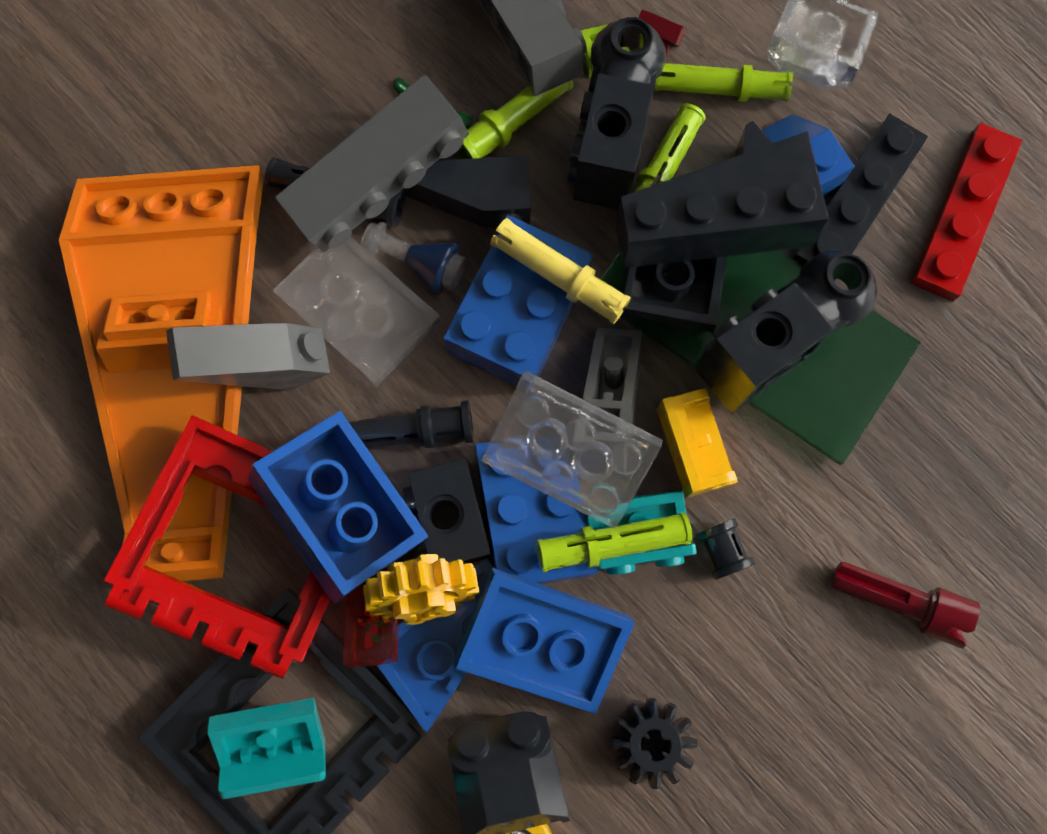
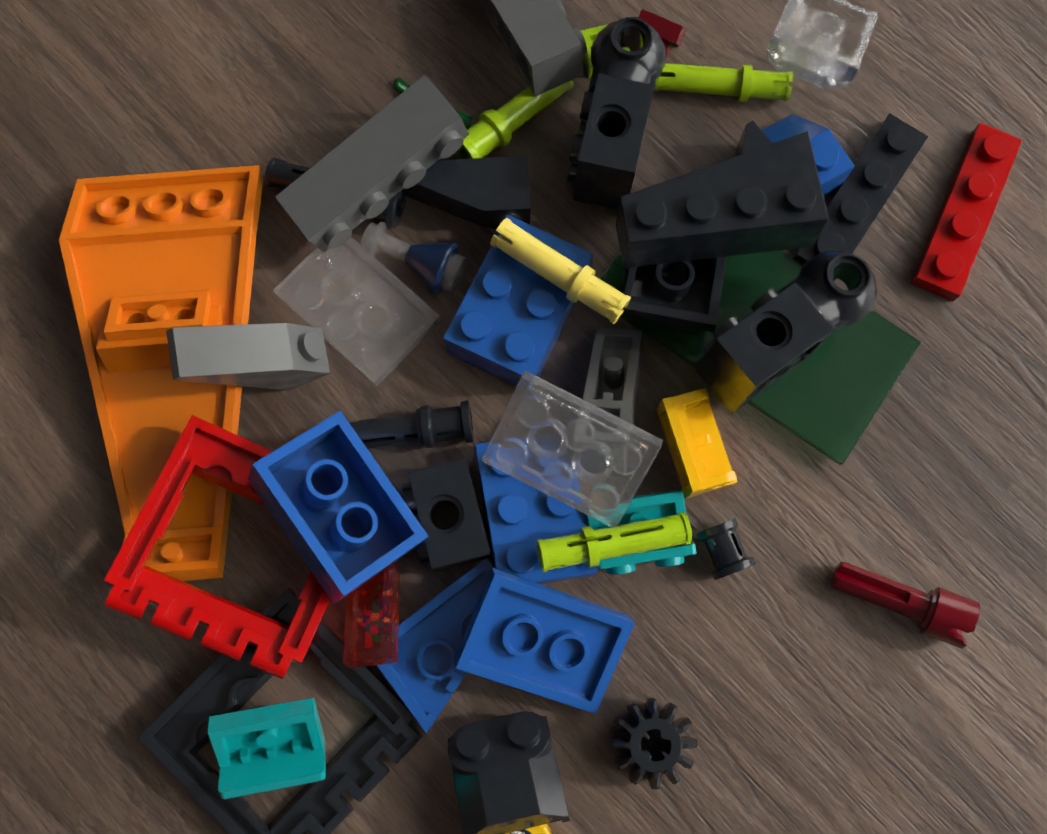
yellow gear [363,554,479,625] -> none
lime pin [634,103,706,192] -> none

